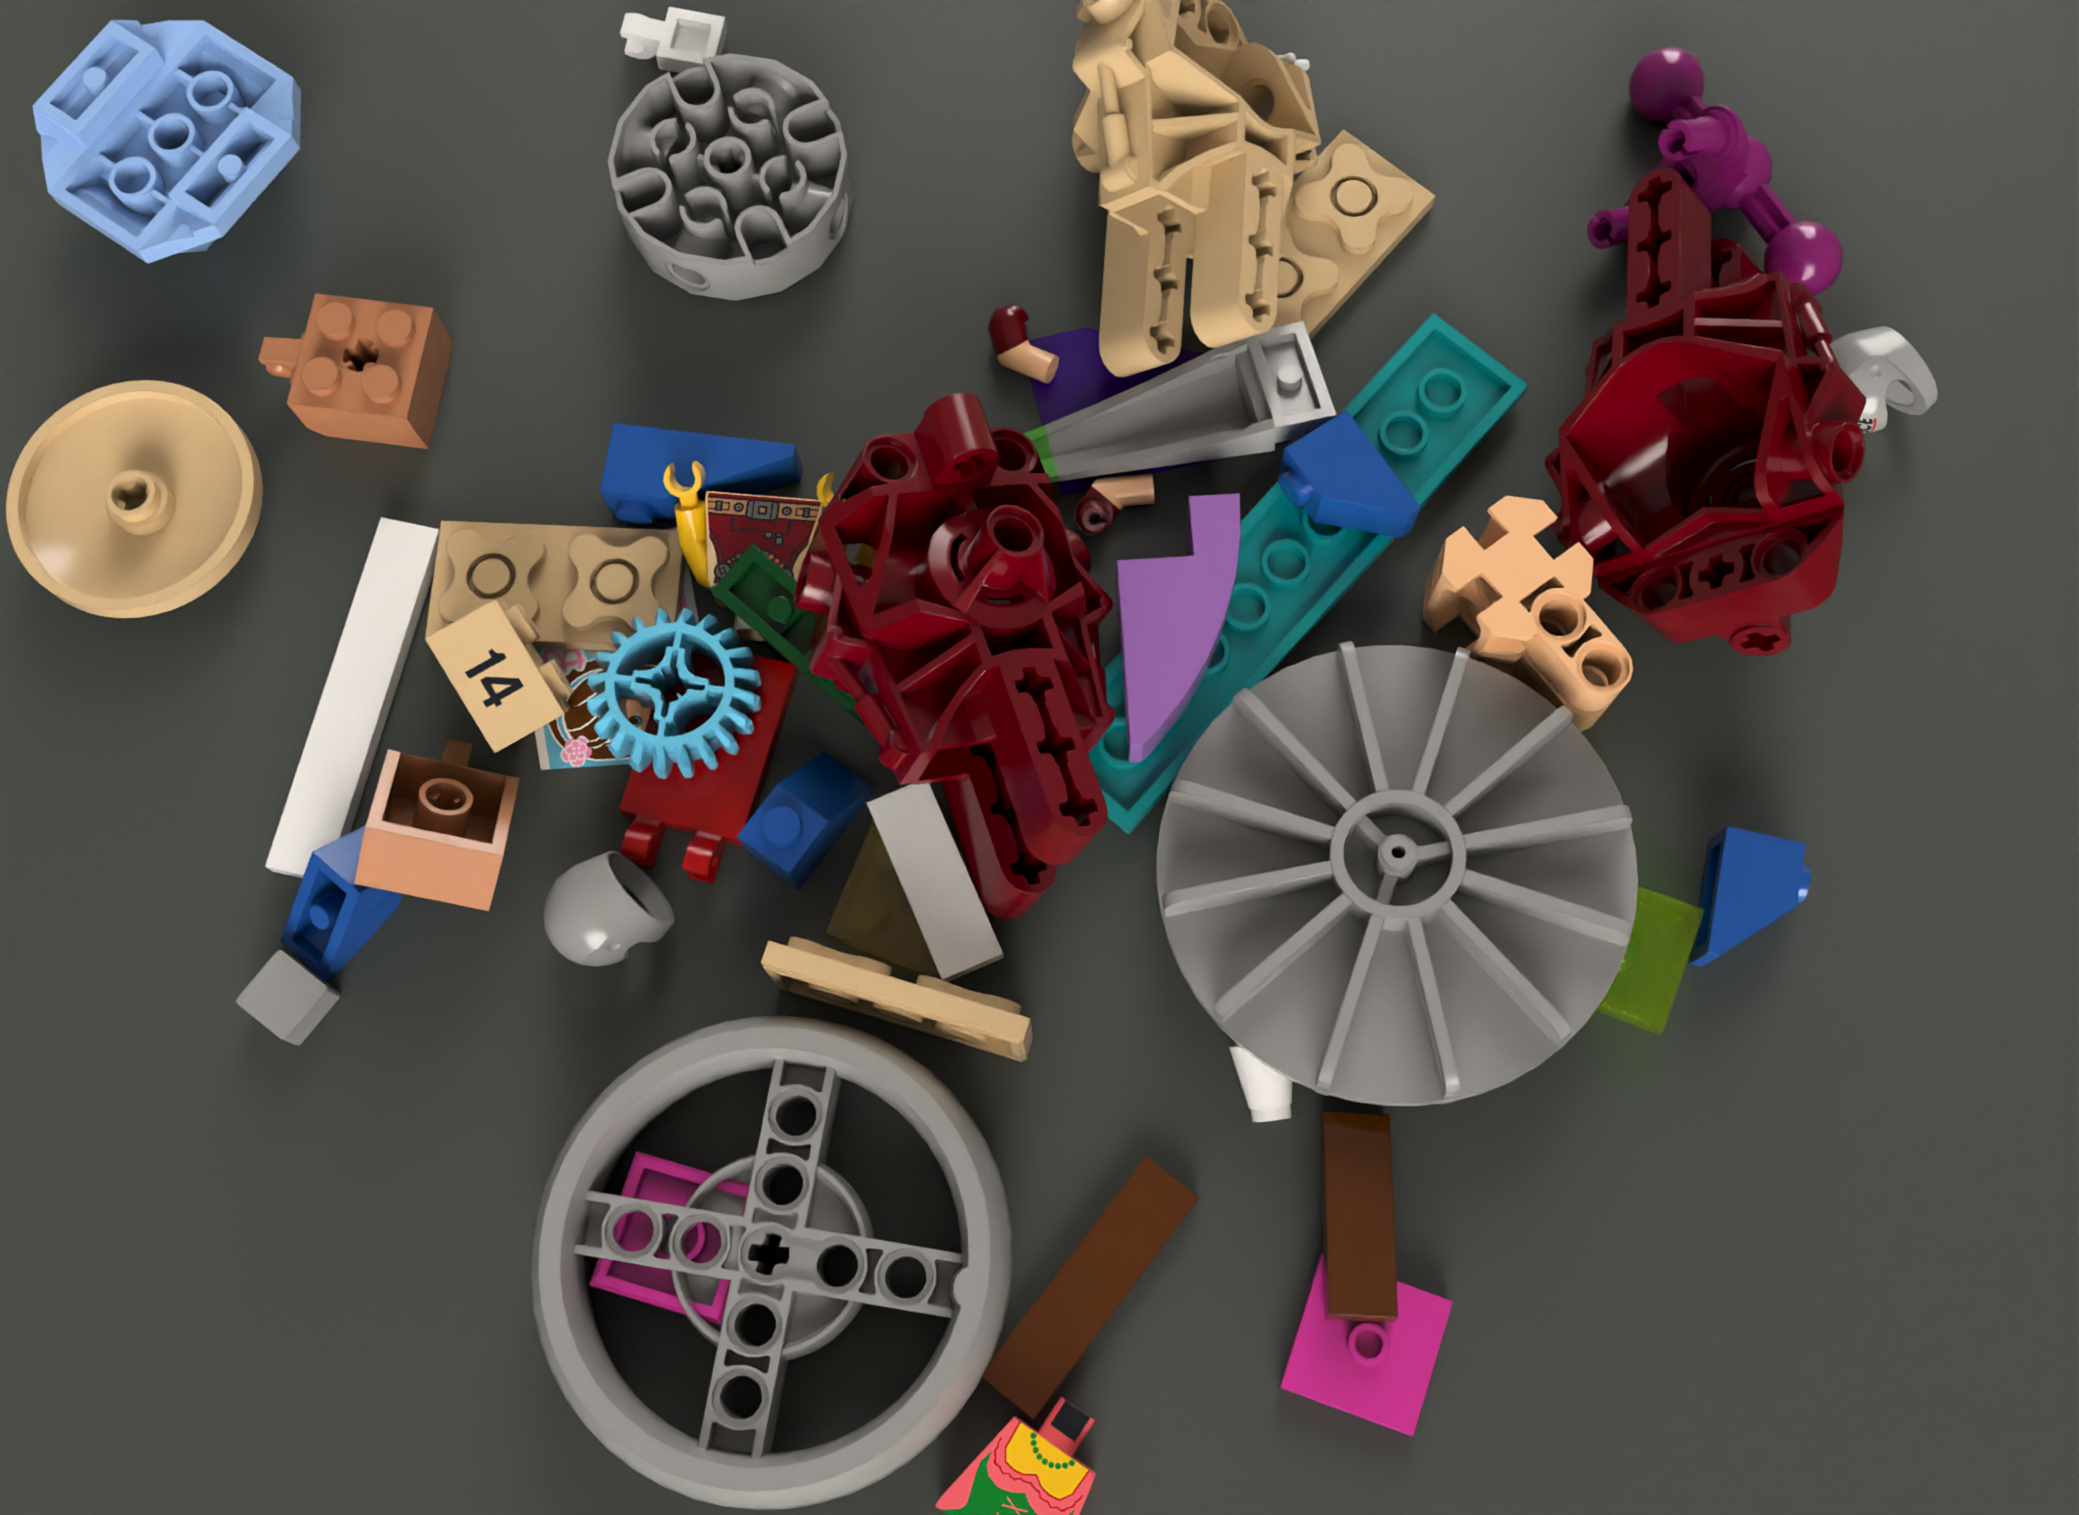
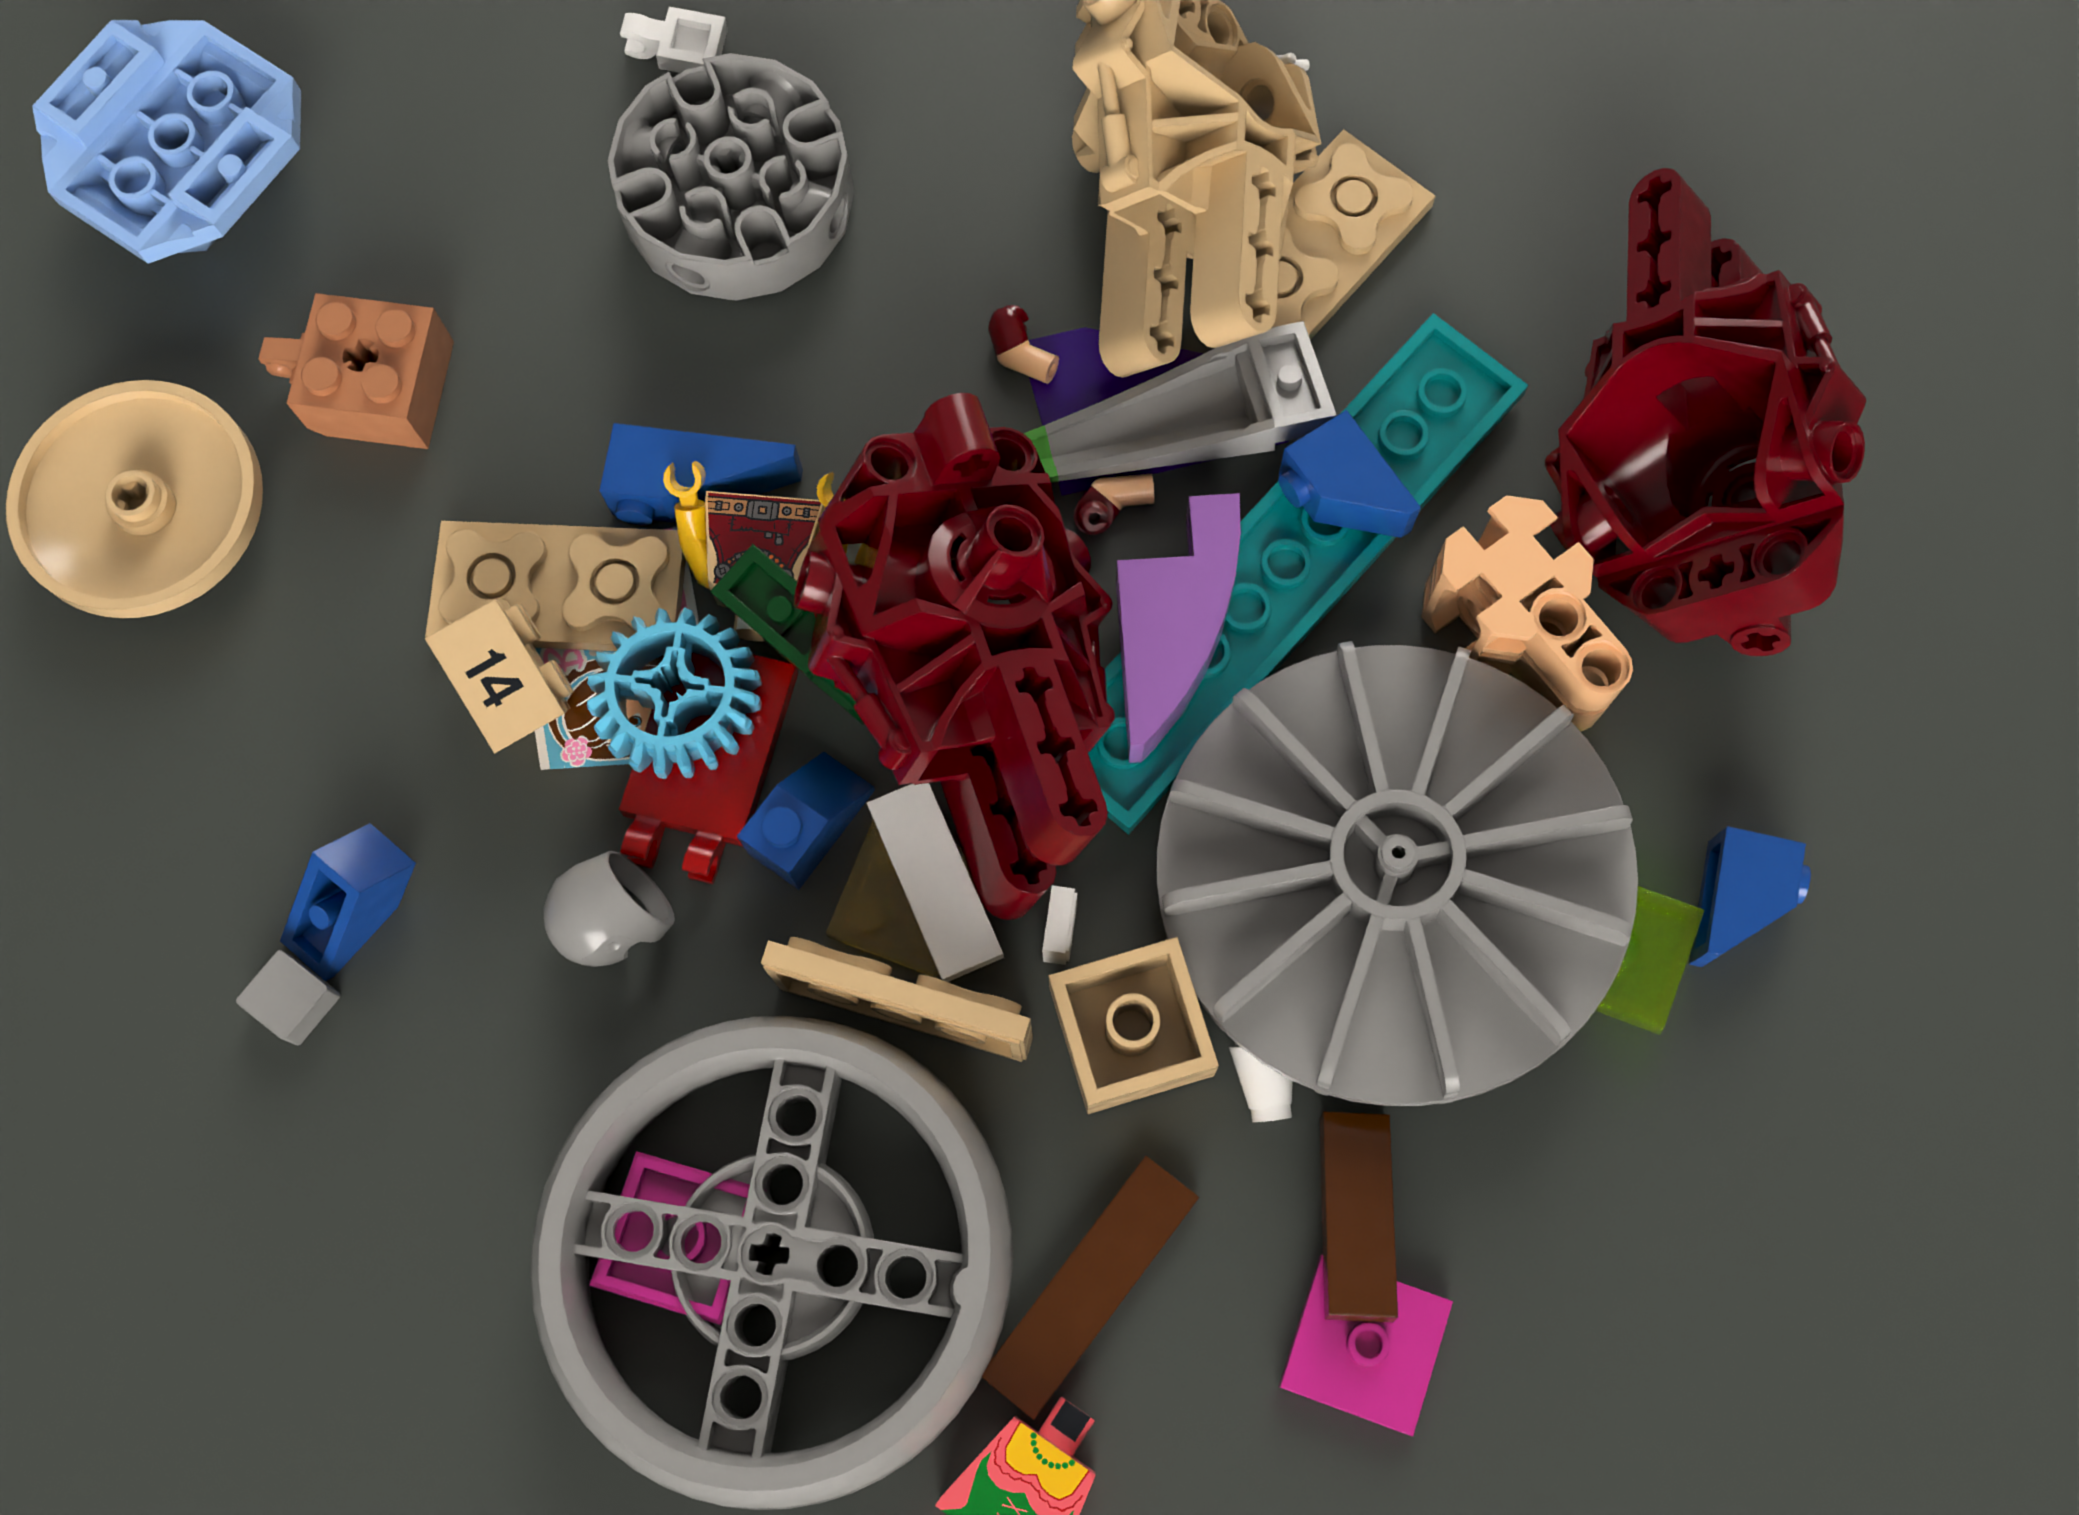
white tile [265,517,440,878] -> none
nougat hinge [354,738,520,911] -> none
magenta connector [1587,46,1843,297] -> none
light grey helmet [1830,326,1938,433] -> none
none -> white tile [1042,885,1078,965]
none -> tan brick [1048,937,1219,1114]

